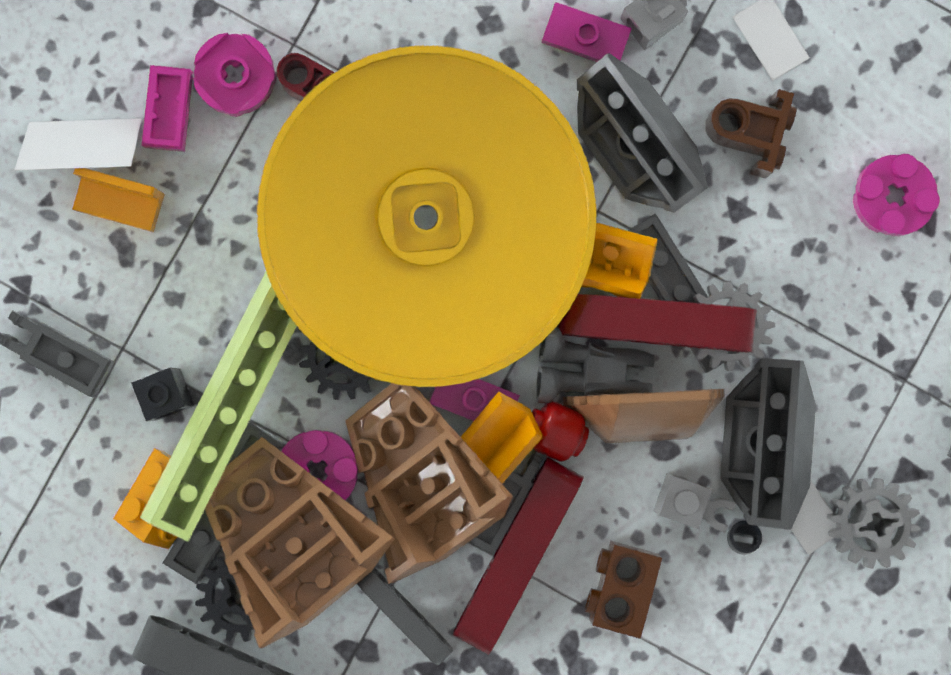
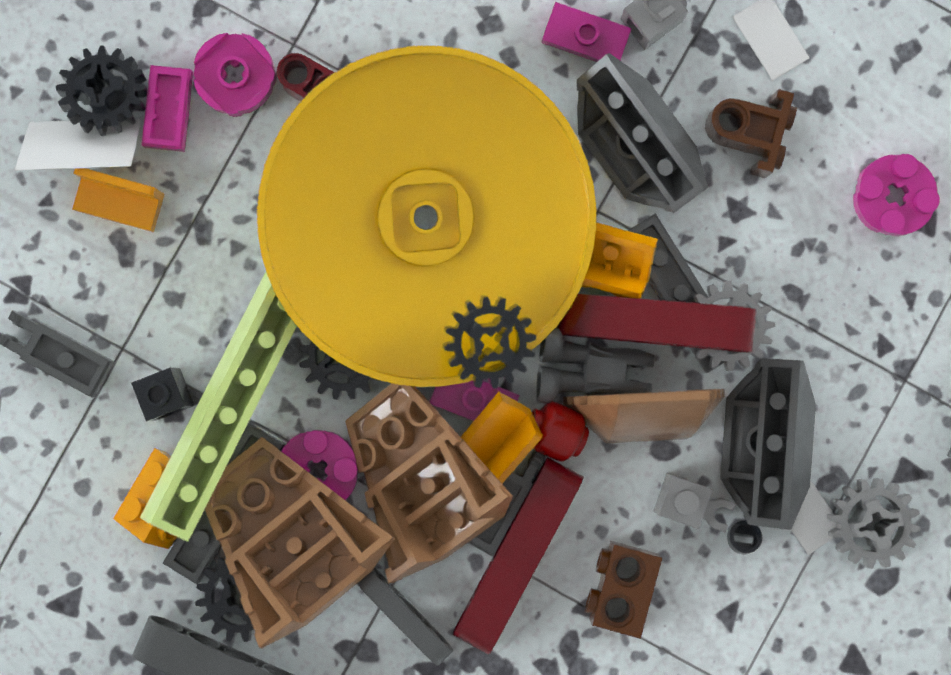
none -> black gear [56,46,148,136]
none -> black gear [443,295,536,389]

